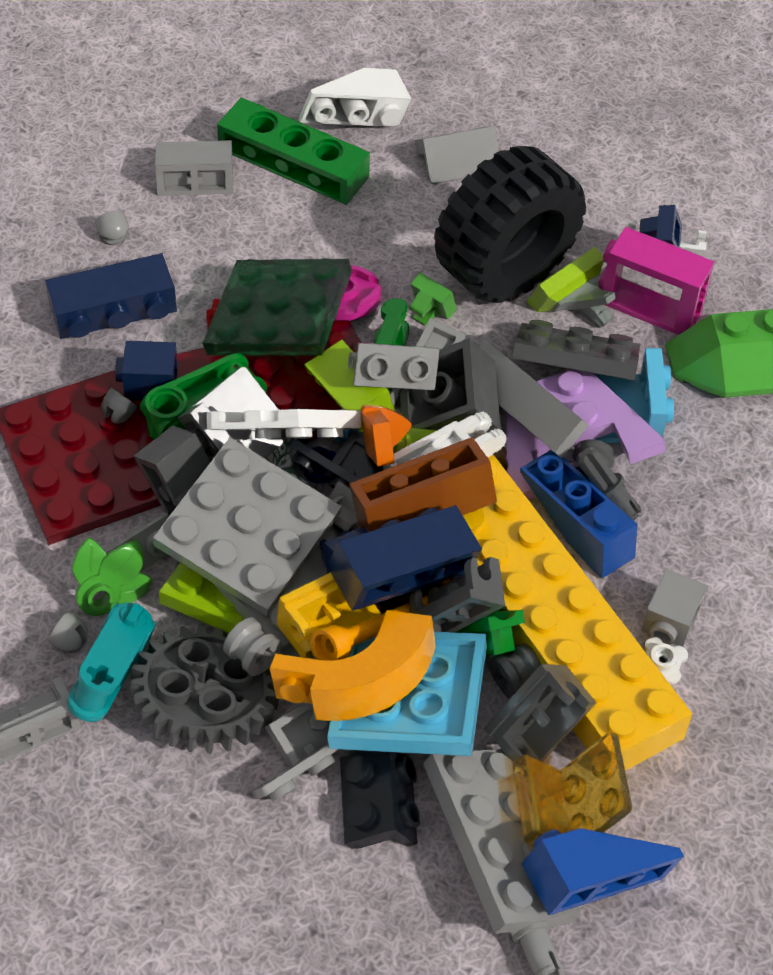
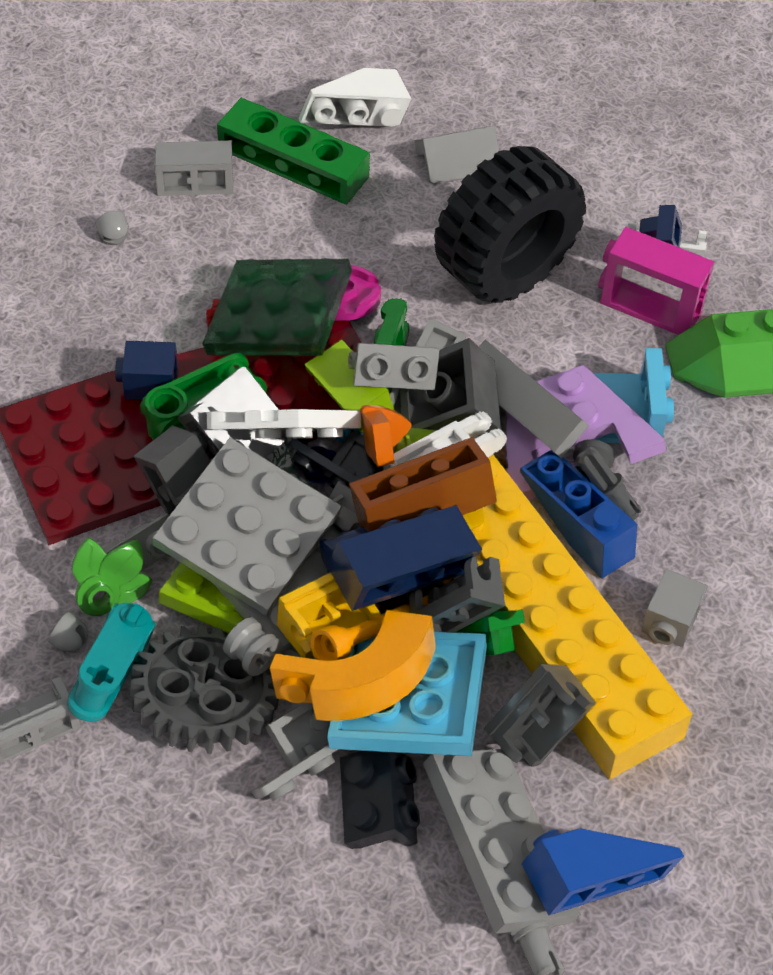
dark blue brick [45,253,177,339] -> none
dark grey hinge [101,388,139,424] -> none
bright green tile [409,272,457,326] -> none
dark grey wheel [489,643,541,699] -> none
dark grey plate [512,320,640,380] -> none
clear yellow bracket [513,732,633,846] -> none
piece [526,246,616,328] -> none
white plate [644,637,688,685] -> none

